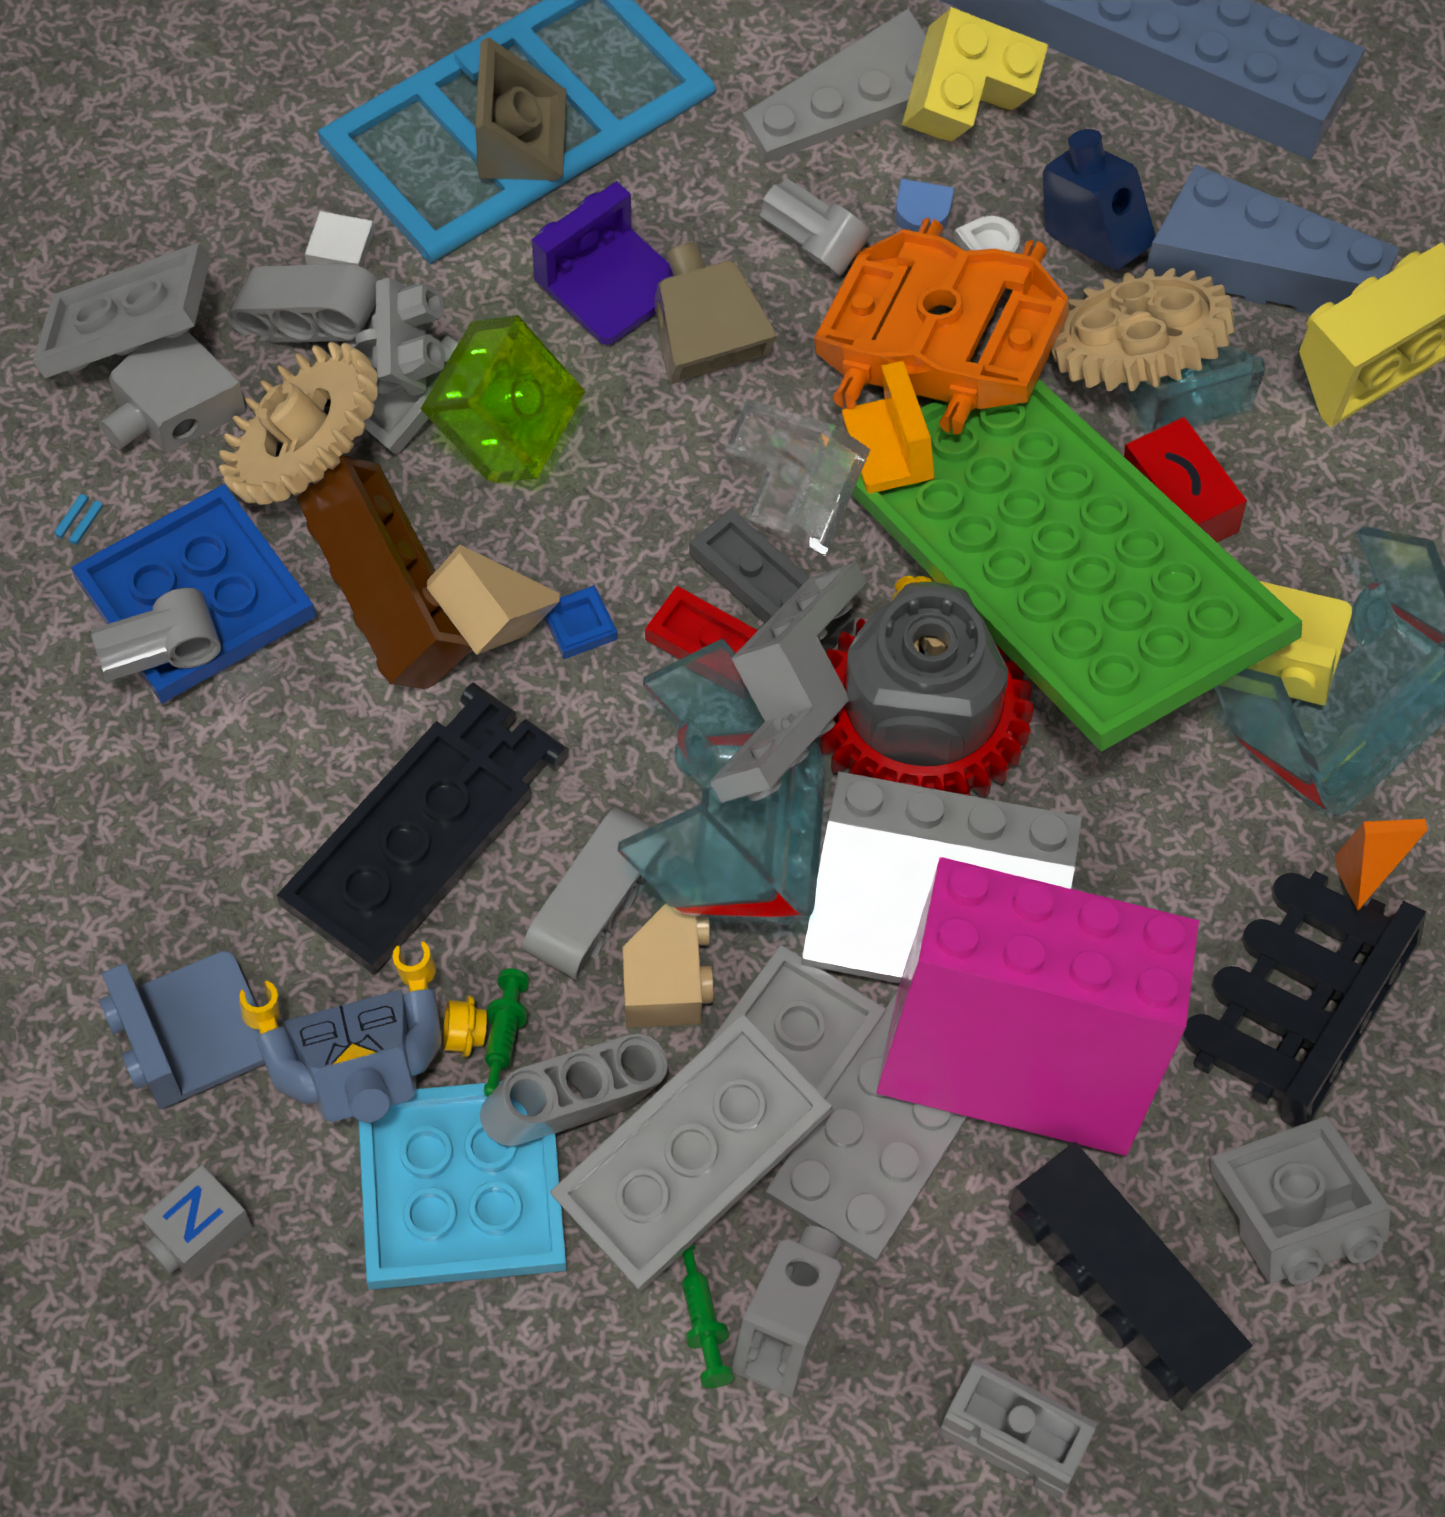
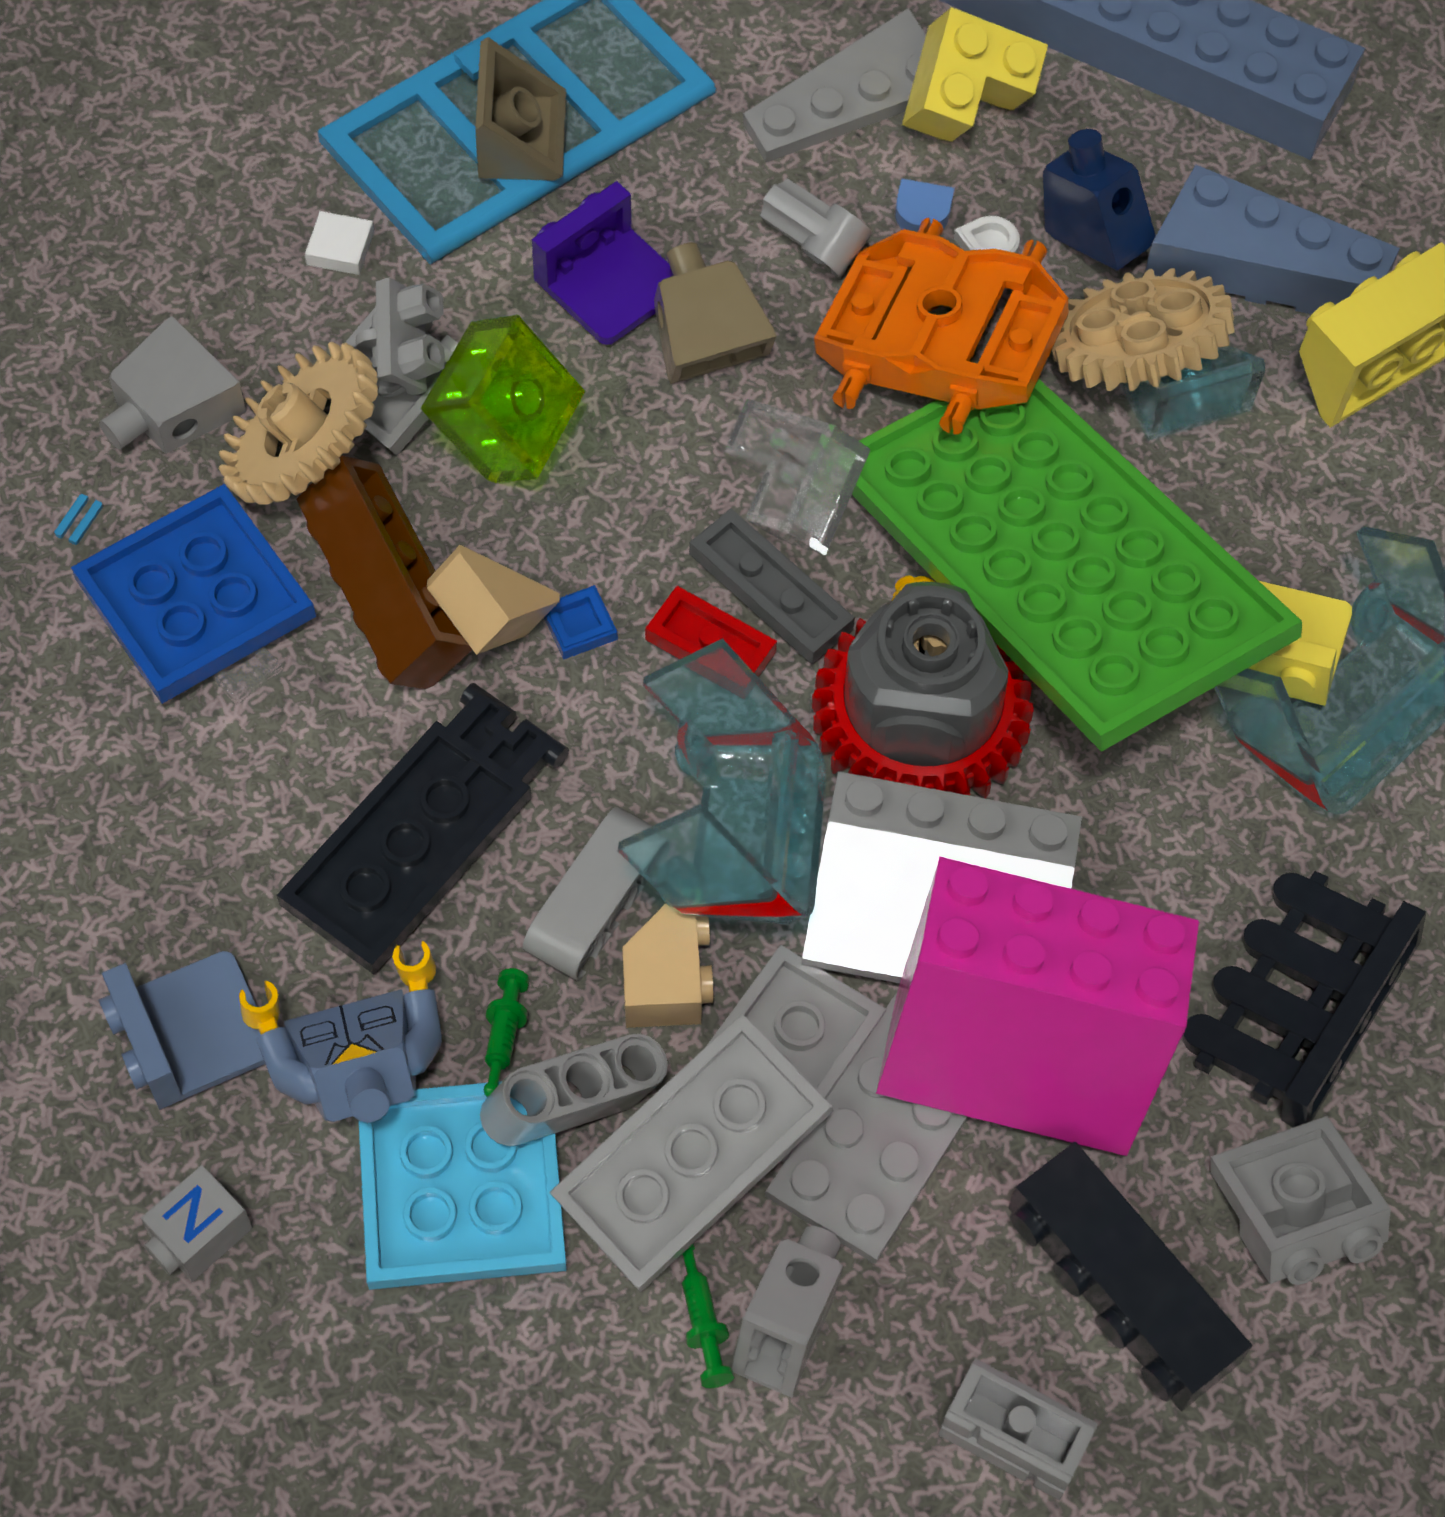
light grey plate [33,243,210,378] -> none
light grey piece [90,588,221,682] -> none
light grey beam [227,263,379,342] -> none
yellow plate [443,995,487,1057] -> none
light grey bracket [710,562,867,803] -> none
light orange panel [842,361,935,493] -> none
red brick [1124,417,1247,542] -> none
orange slope [1335,819,1427,910] -> none

